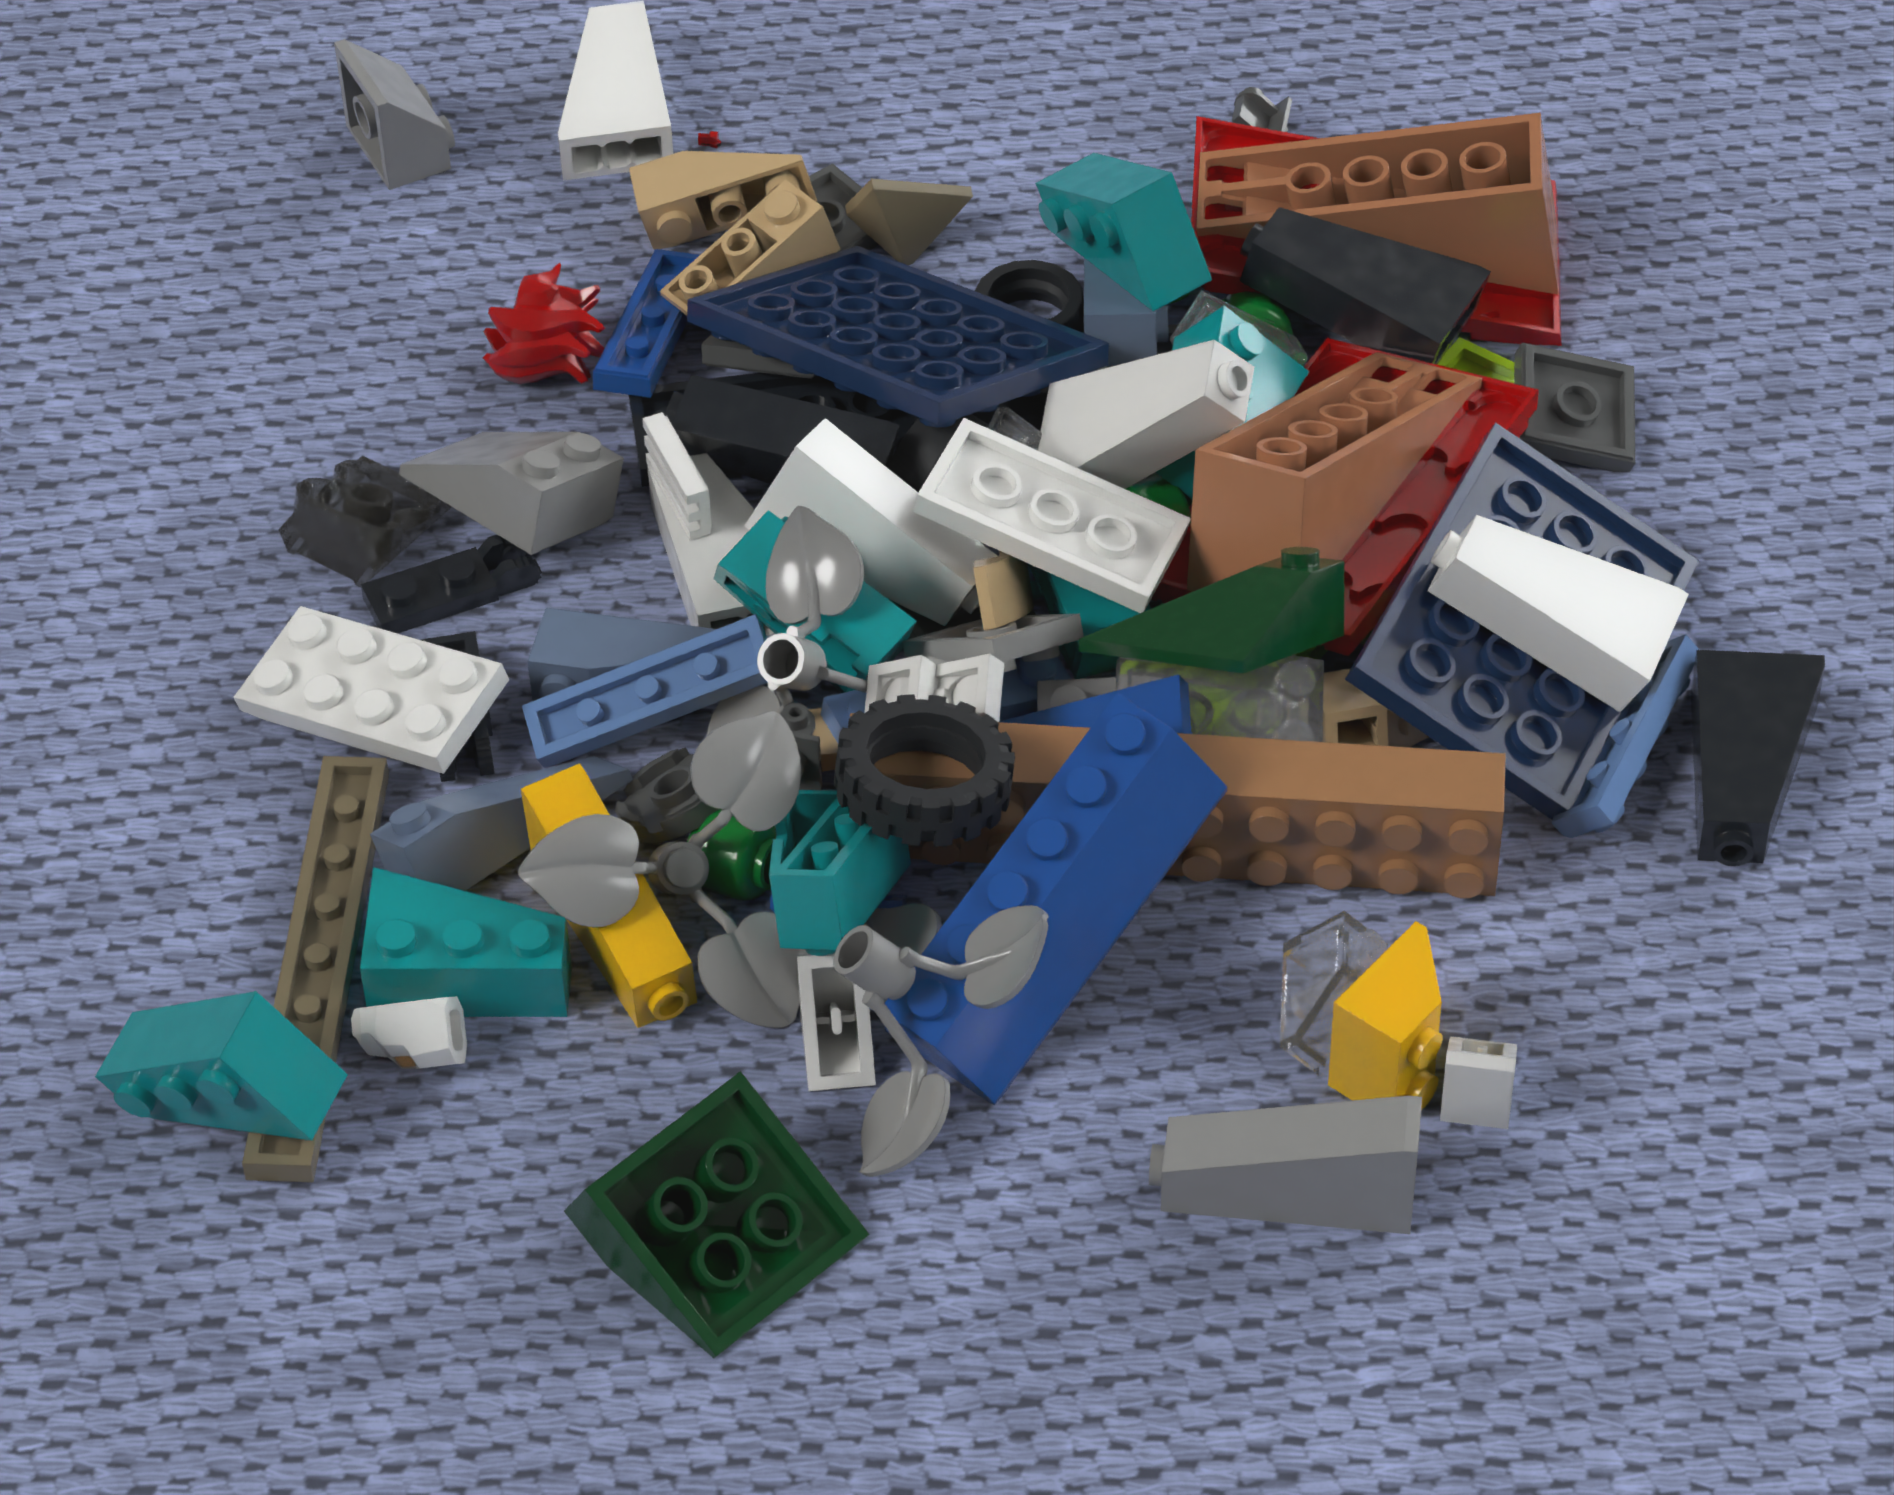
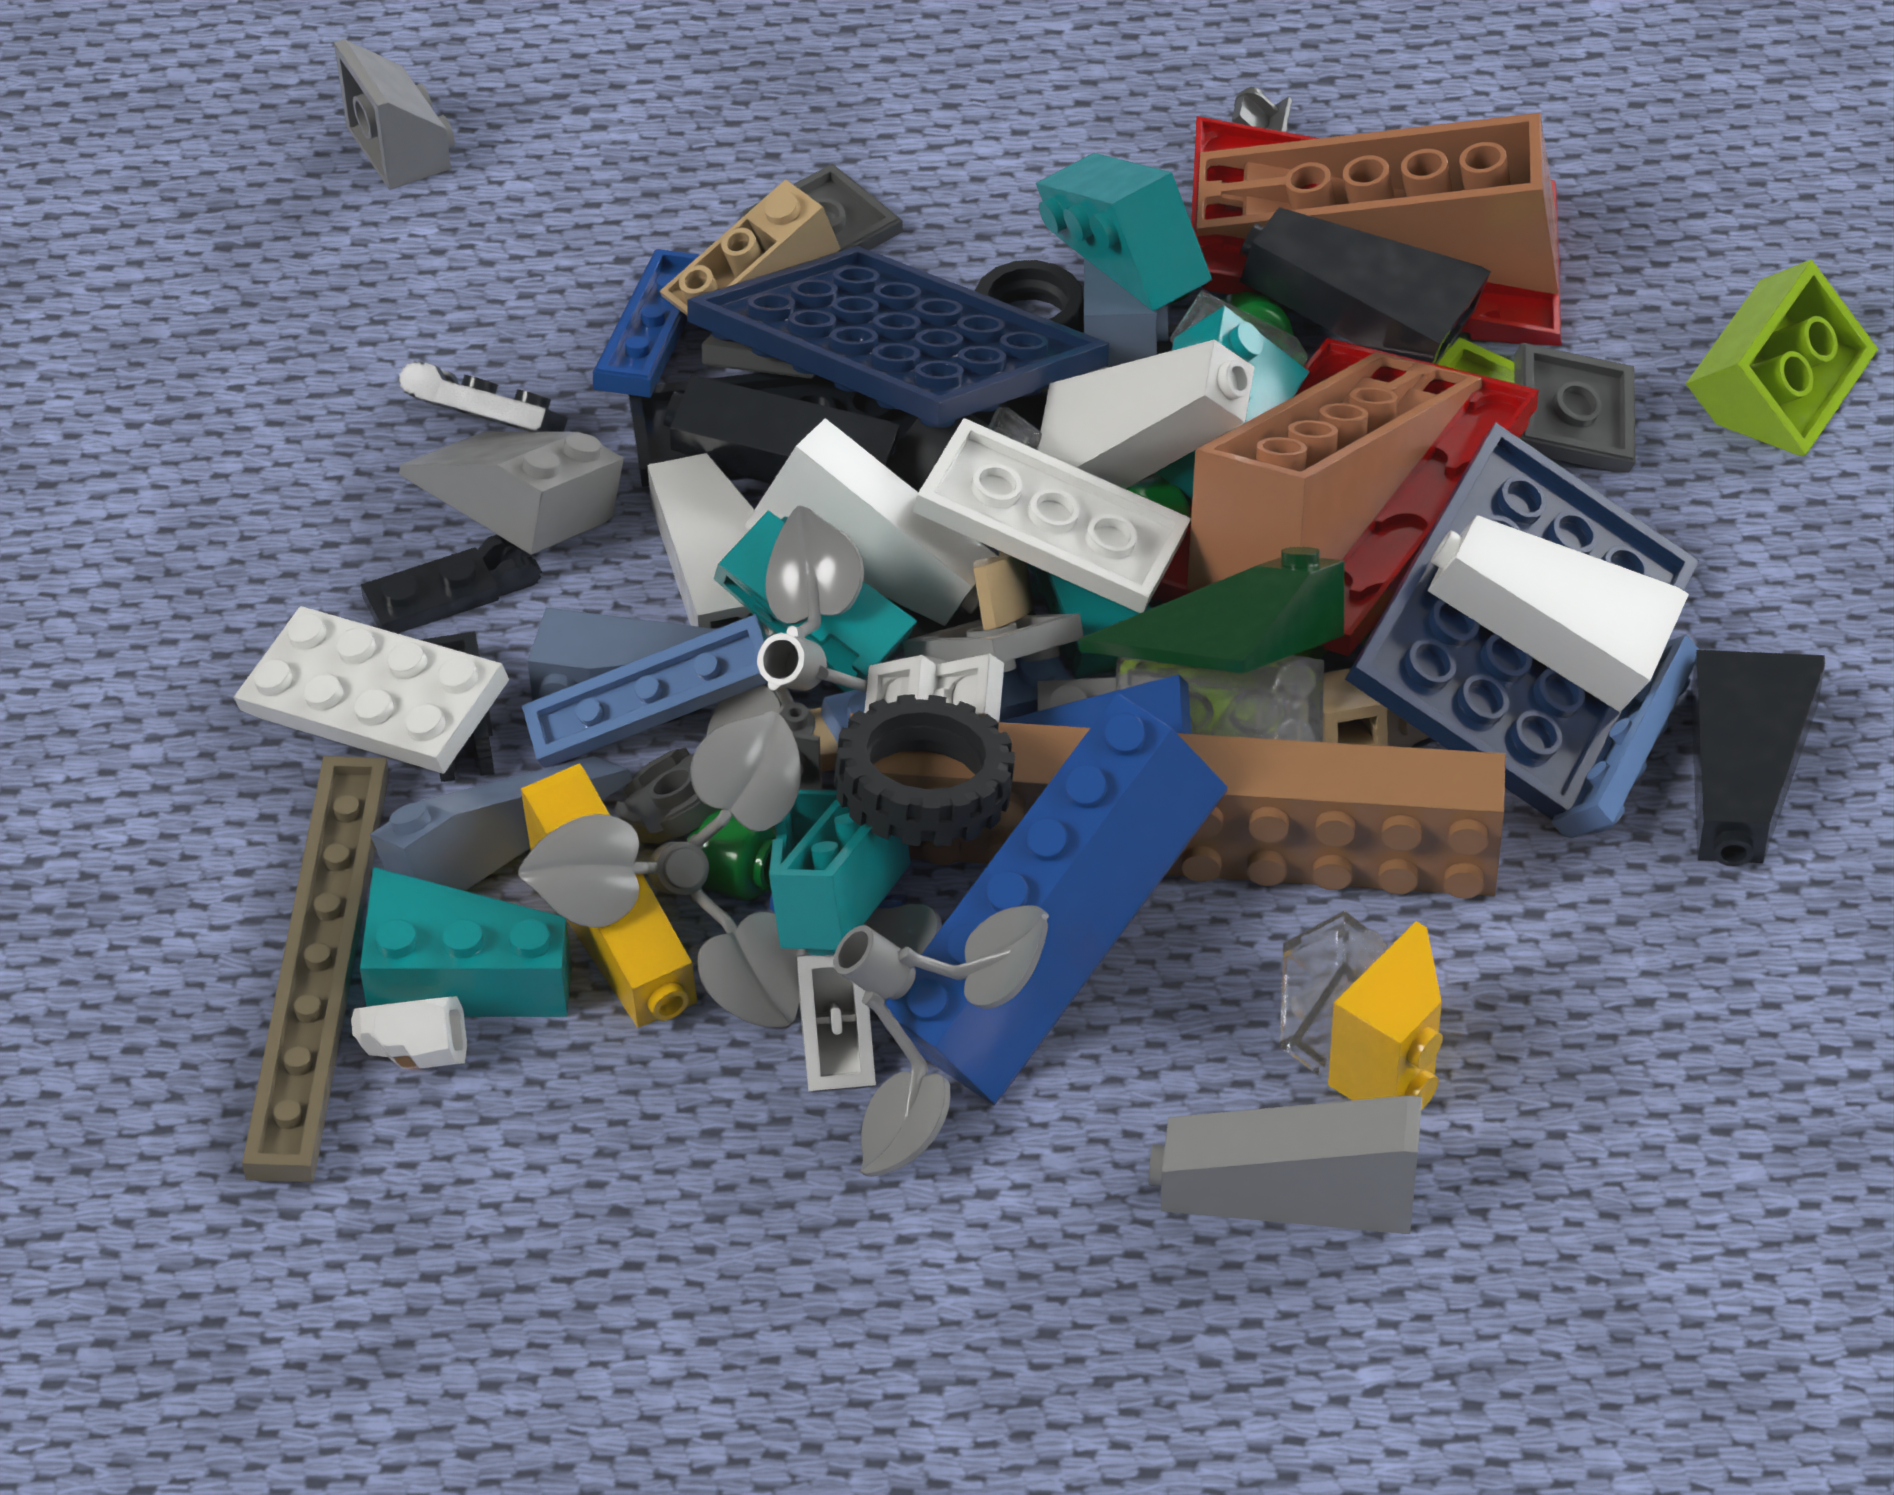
teal wedge [95,991,348,1141] -> none
clear smoke slope [279,456,452,588] -> none
red hair [483,263,605,384] -> none
white slope [558,1,673,181] -> none
dark green slope [564,1071,870,1358] -> none
tan slope [629,151,817,250] -> none
white tile [642,412,712,541] -> none
red piece [698,131,721,149] -> none
dark tan slope [845,178,973,265] -> none
white slope [1440,1036,1517,1129] -> none
none -> hinge [398,361,568,432]
none -> lime slope [1686,259,1878,457]

